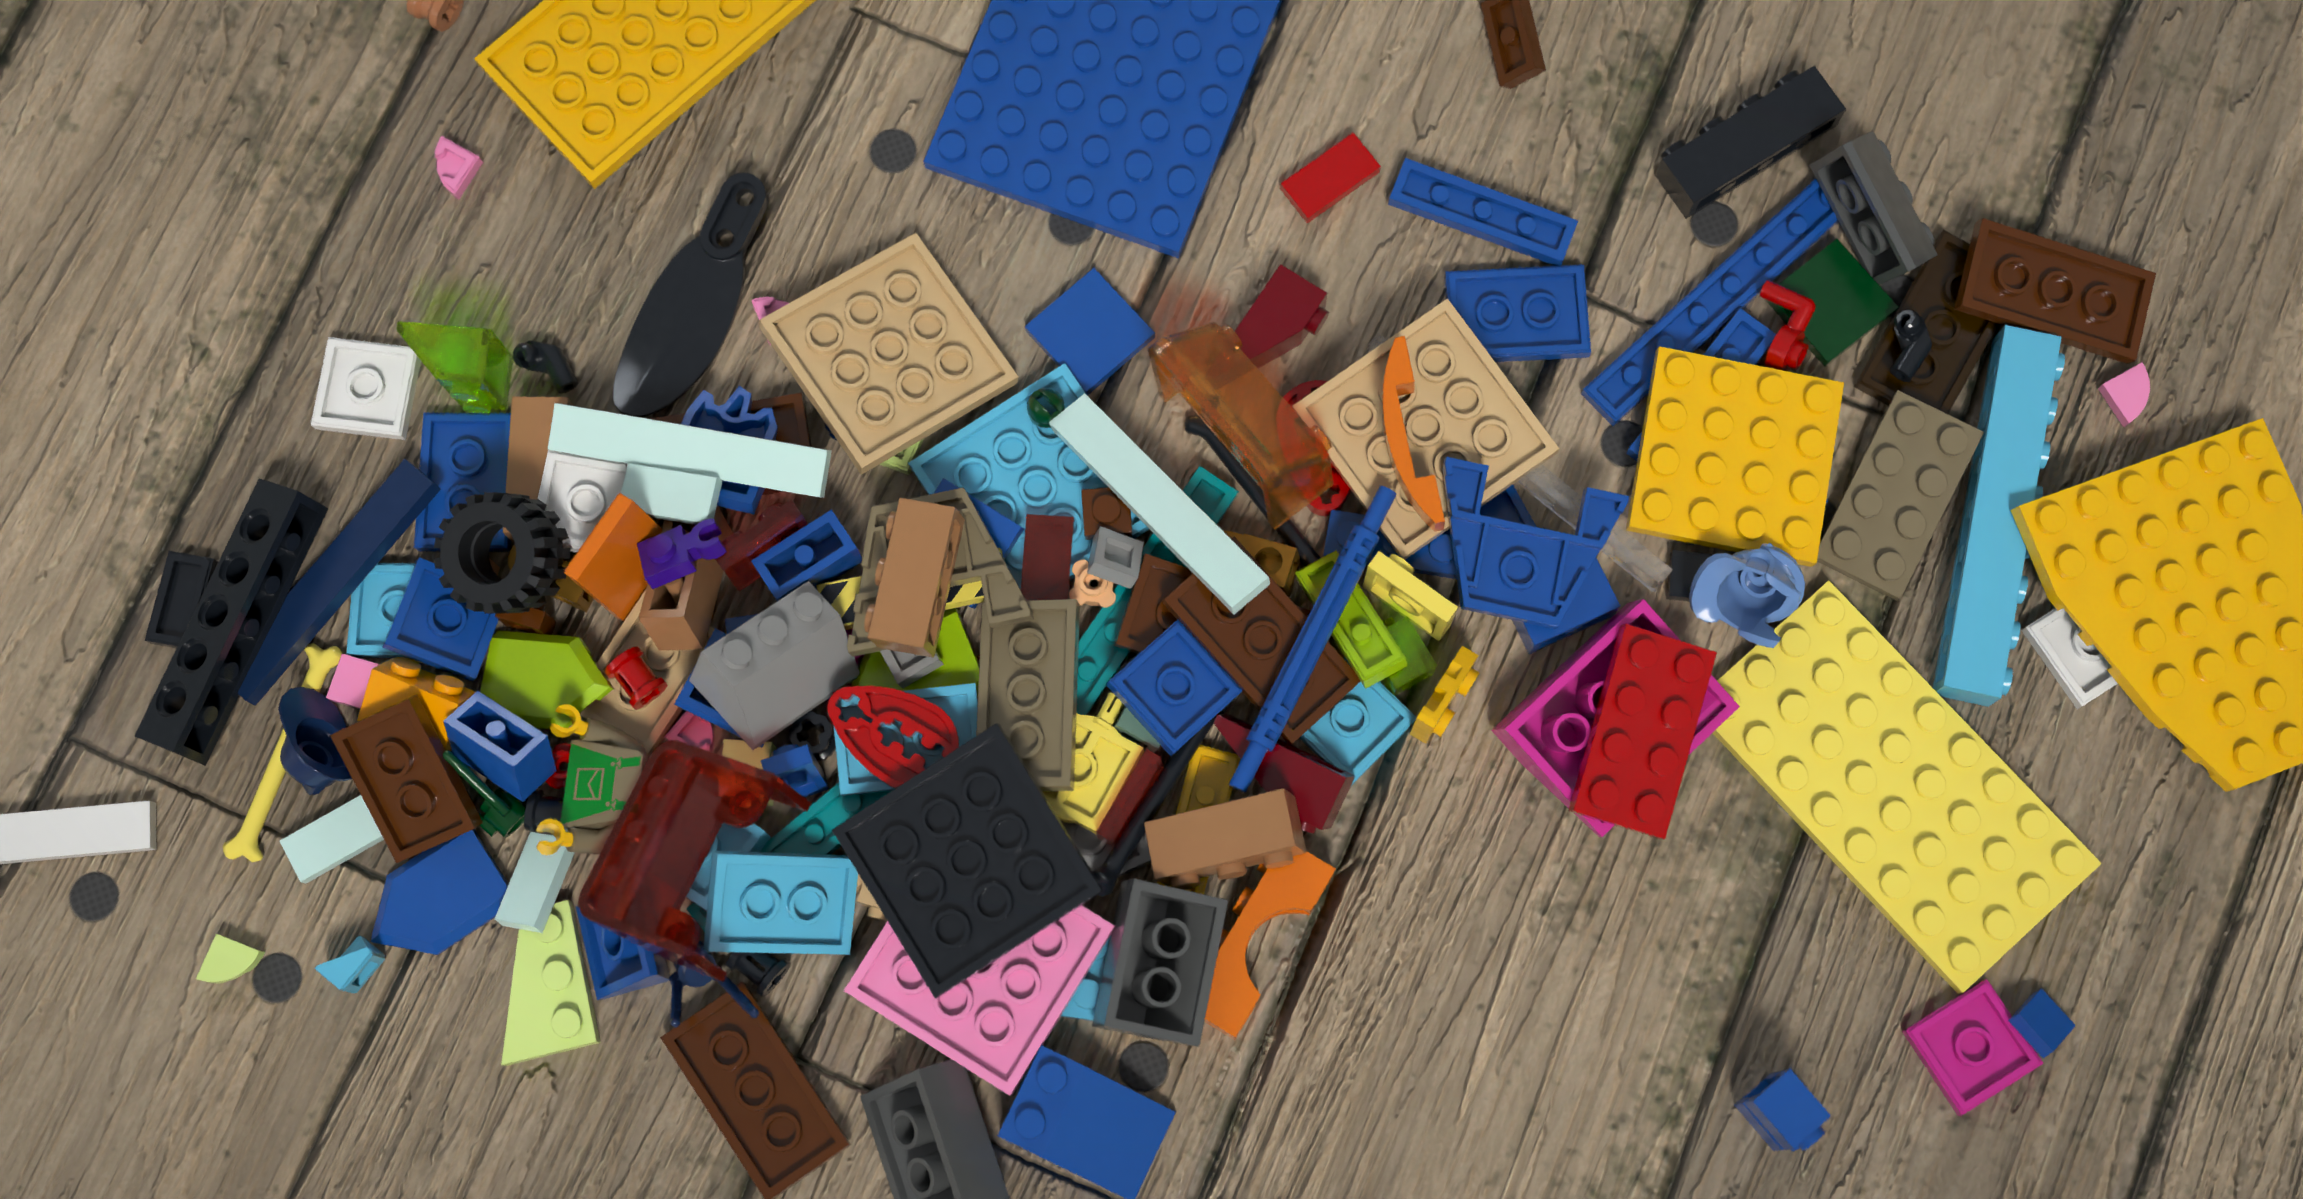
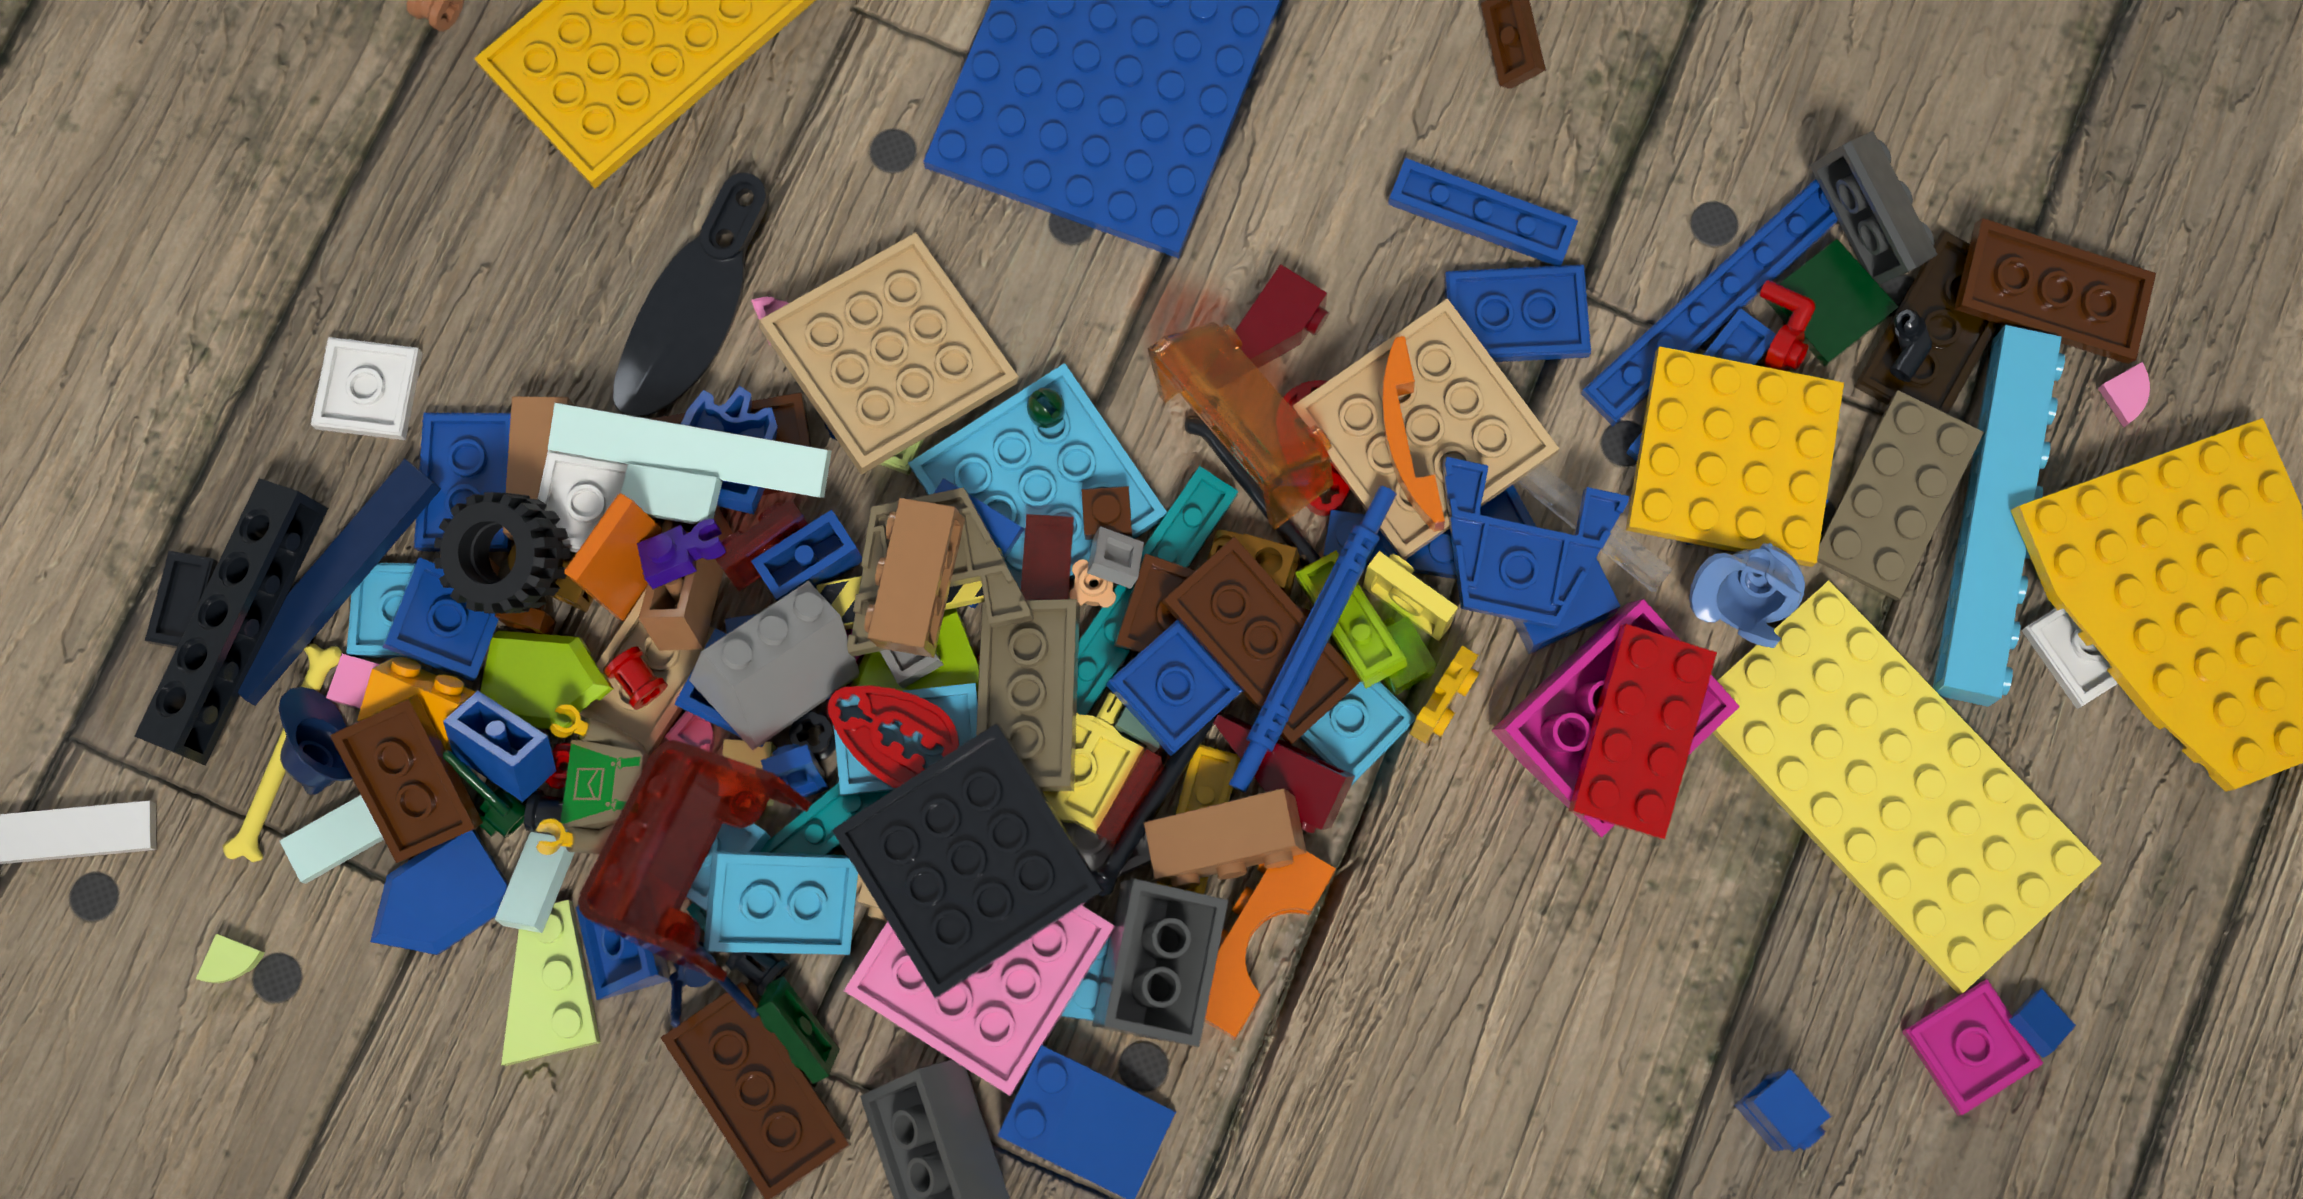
medium azure slope [315,936,386,993] -> none
clear neon green slope [397,321,514,413] -> none
bright pink tile [435,136,483,199] -> none
black arm [513,341,579,394] -> none
blue tile [1025,268,1155,396] -> none
light aqua tile [1049,393,1271,614] -> none
red tile [1280,132,1381,224] -> none
black brick [1655,65,1846,219] -> none
black tile [1667,550,1714,602] -> none
none -> dark green plate [756,976,840,1084]

